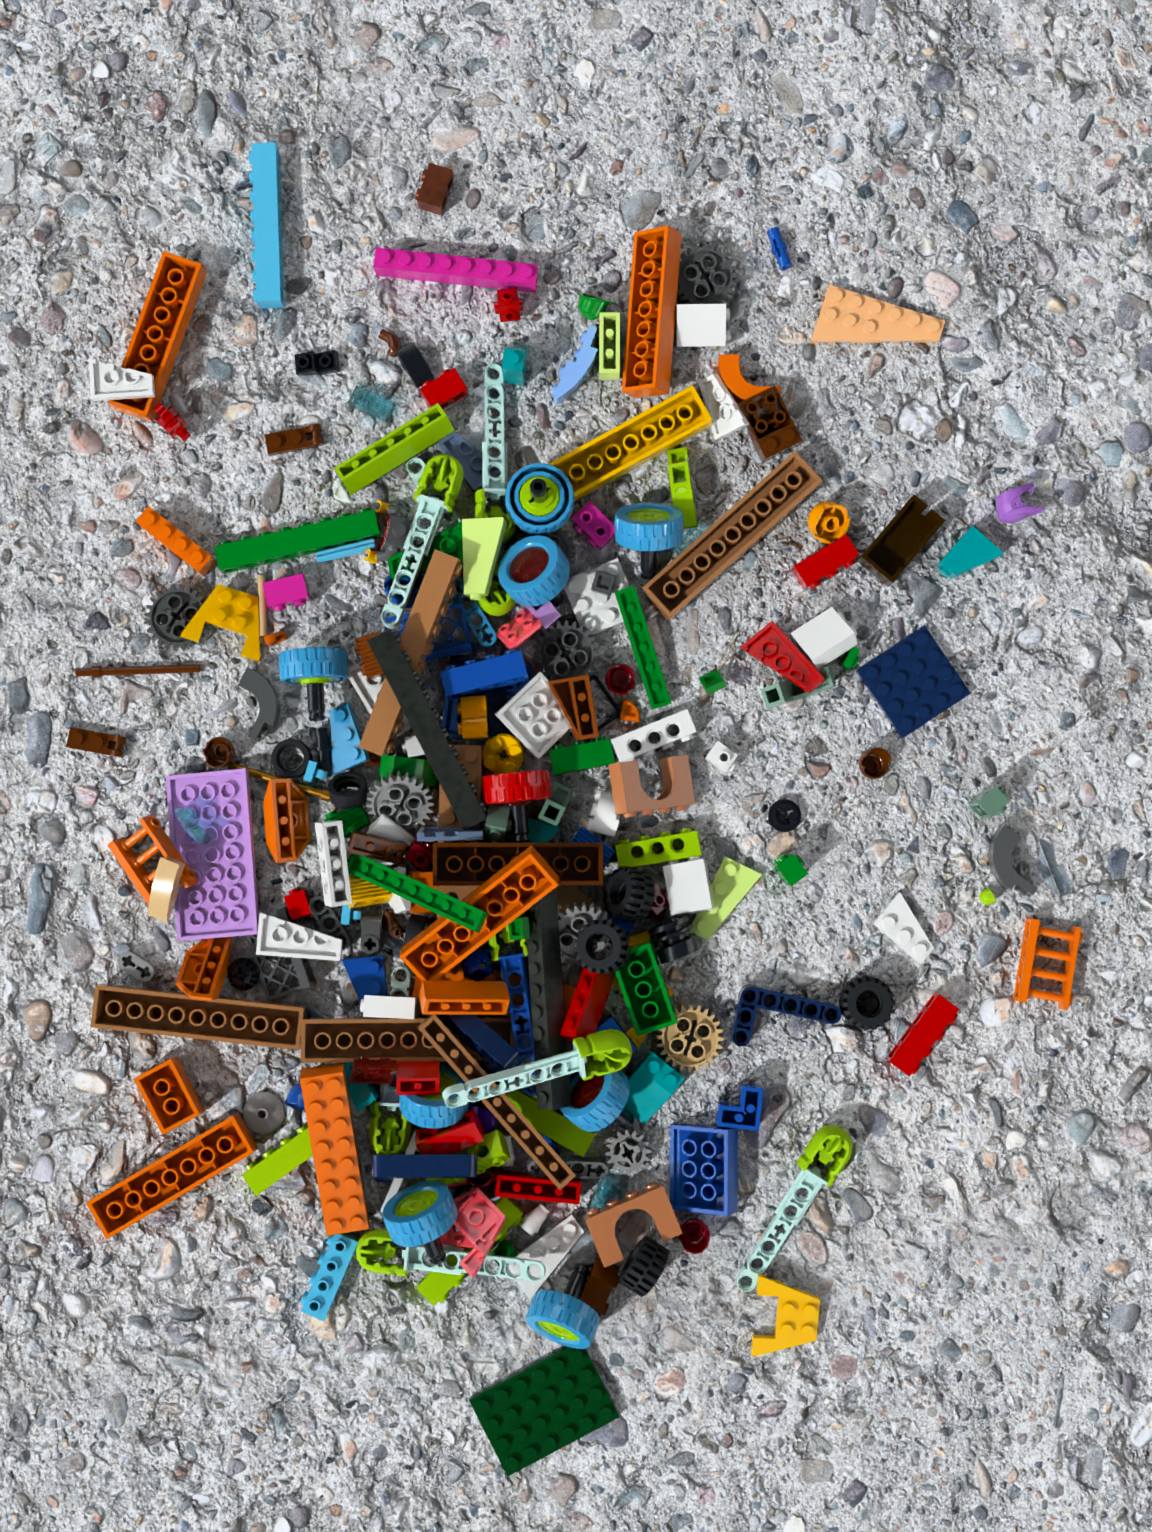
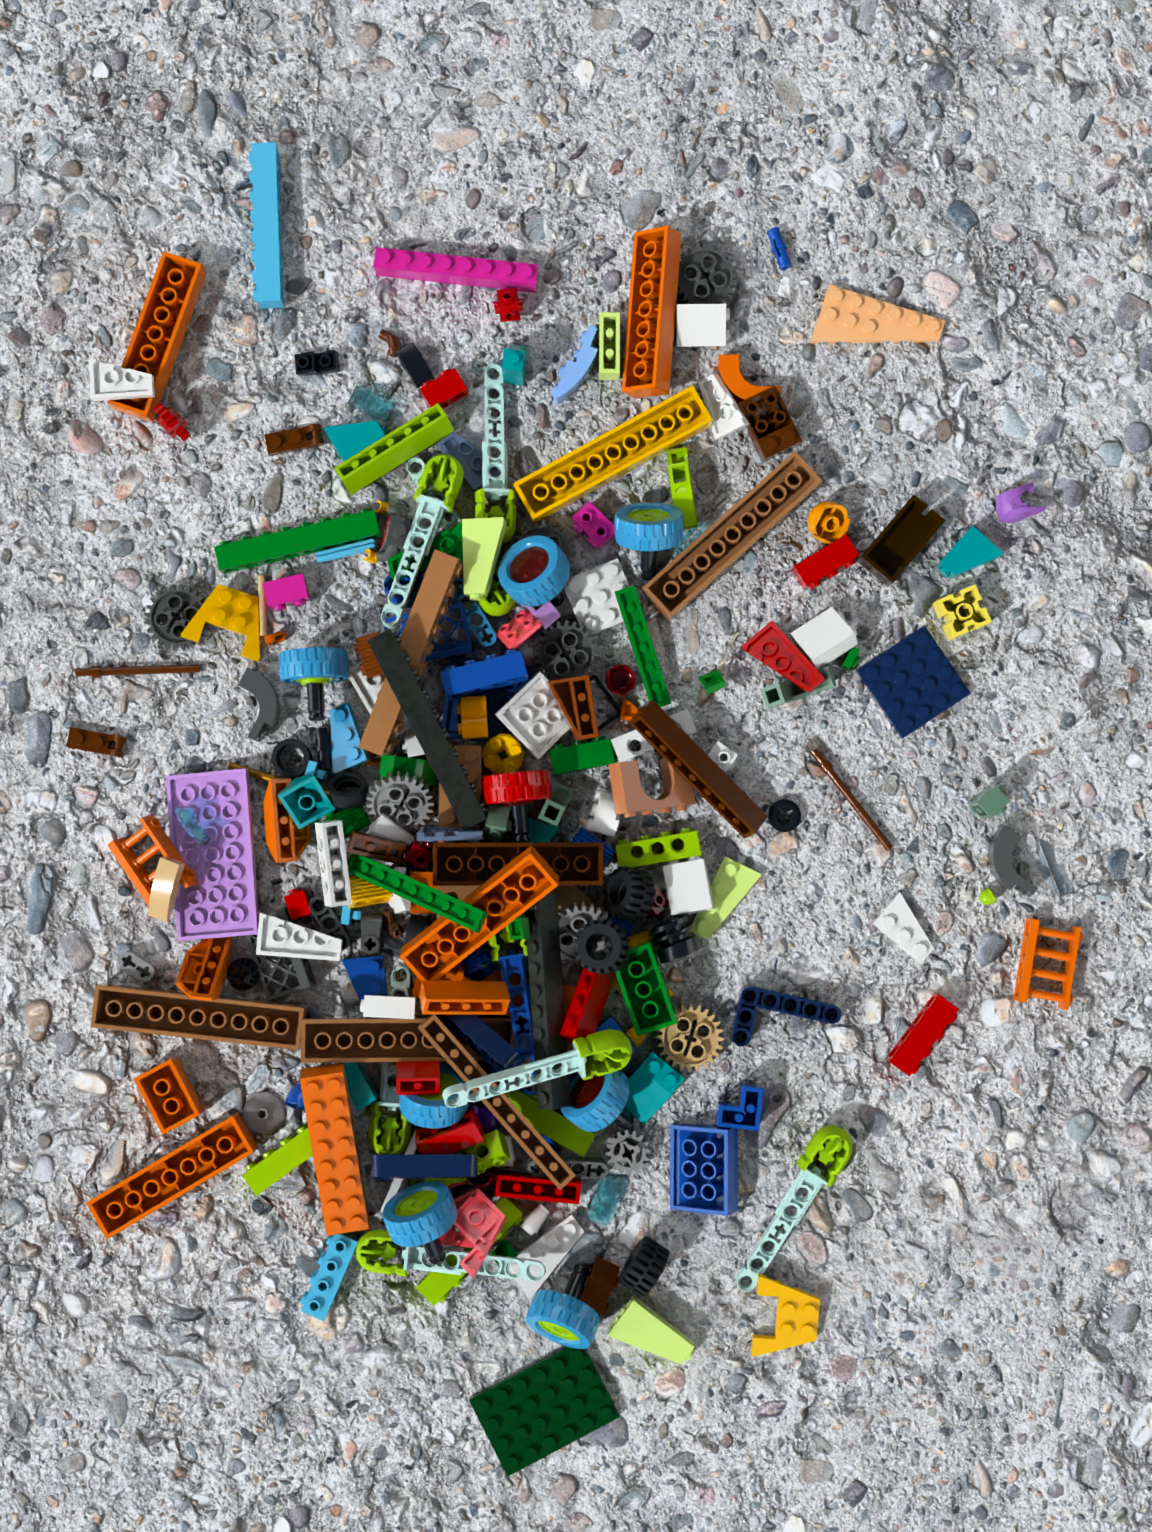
orange brick [135,506,217,577] -> none
reddish brown hair [203,737,235,768] -> none
clear red plate [348,1057,397,1084] -> none
copper brick [415,163,454,216] -> none
dark azure wheel [505,463,575,535] -> none
green piece [577,292,618,320] -> none
nougat arch [583,1181,682,1268] -> none
dark grey tile [591,570,616,596] -> none
dark red hair [678,1218,710,1254] -> none
green brick [772,853,808,886] -> none
black tyre [839,976,896,1030] -> none
reddish brown hair [859,747,892,779] -> none
none -> teal slope [277,774,335,829]
none -> teal slope [324,421,389,461]
none -> yellowish green slope [608,1295,695,1364]
none -> reddish brown brick [629,700,768,839]
none -> reddish brown bar [811,748,893,851]
none -> light yellow brick [932,584,992,641]

